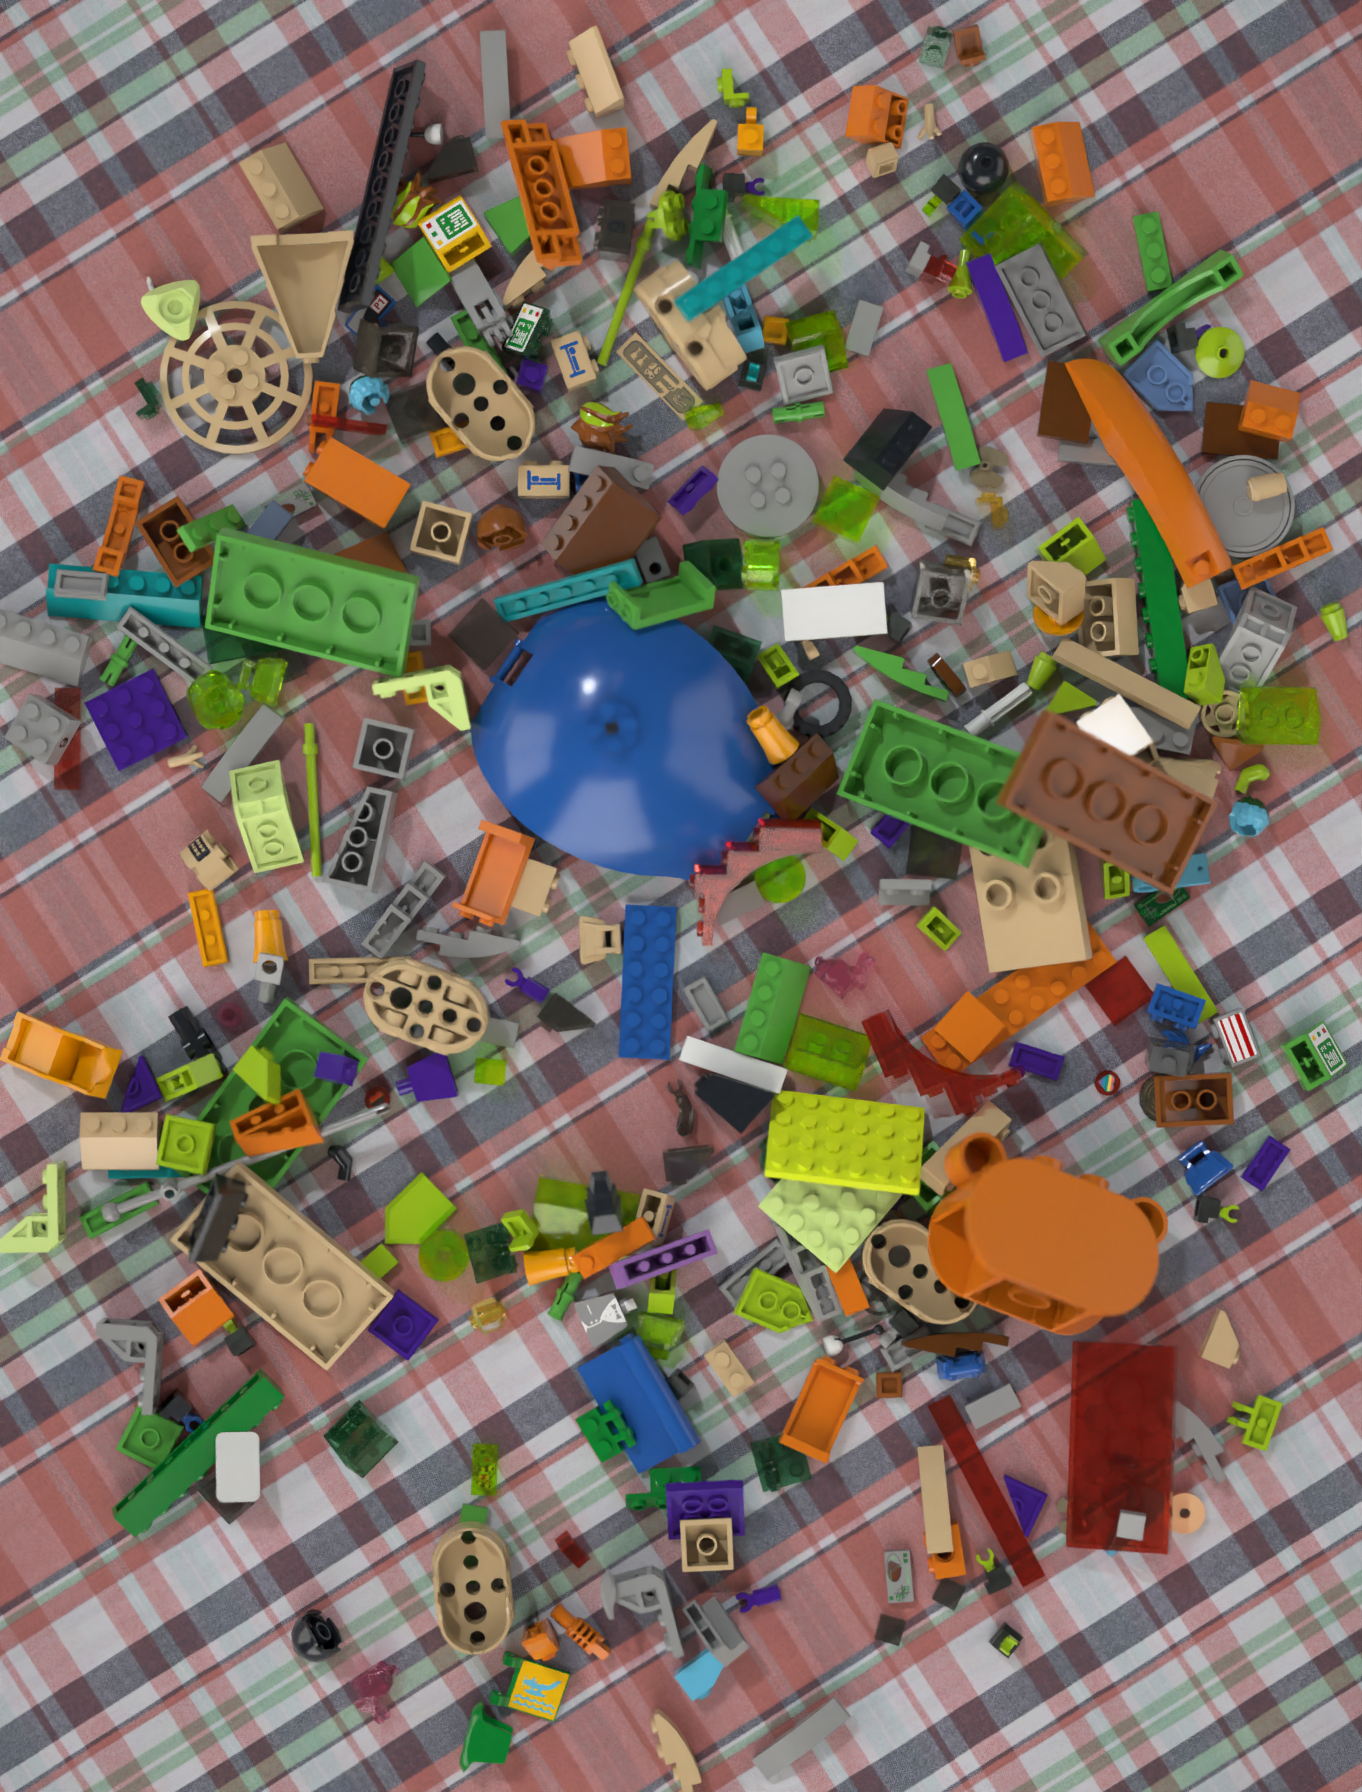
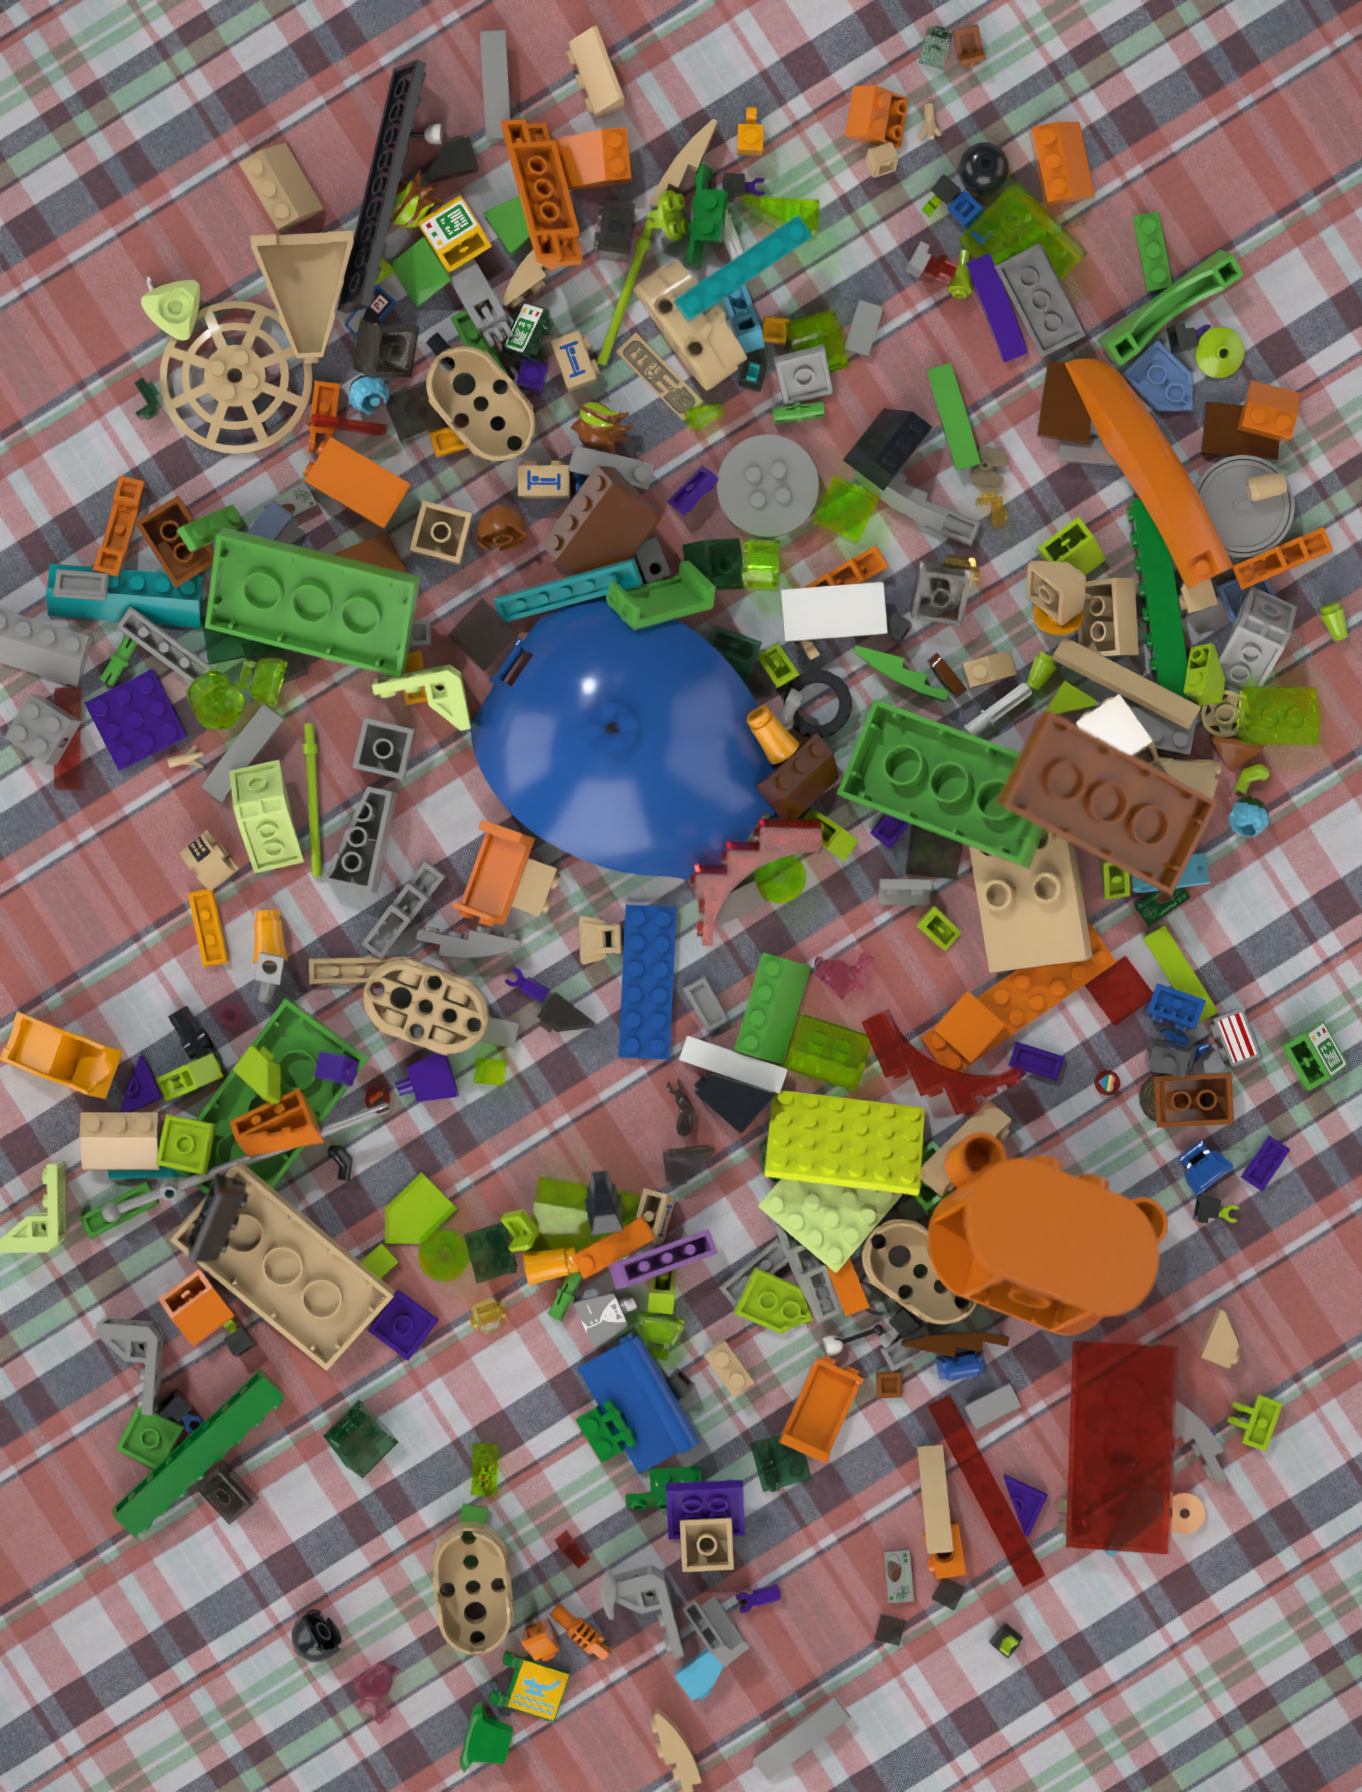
white sticker [216,1432,260,1502] -> none
lime bracket [717,68,749,108] -> none
pearl dark grey piece [975,1548,1012,1595] -> none
light grey tile [1116,1509,1146,1541] -> none

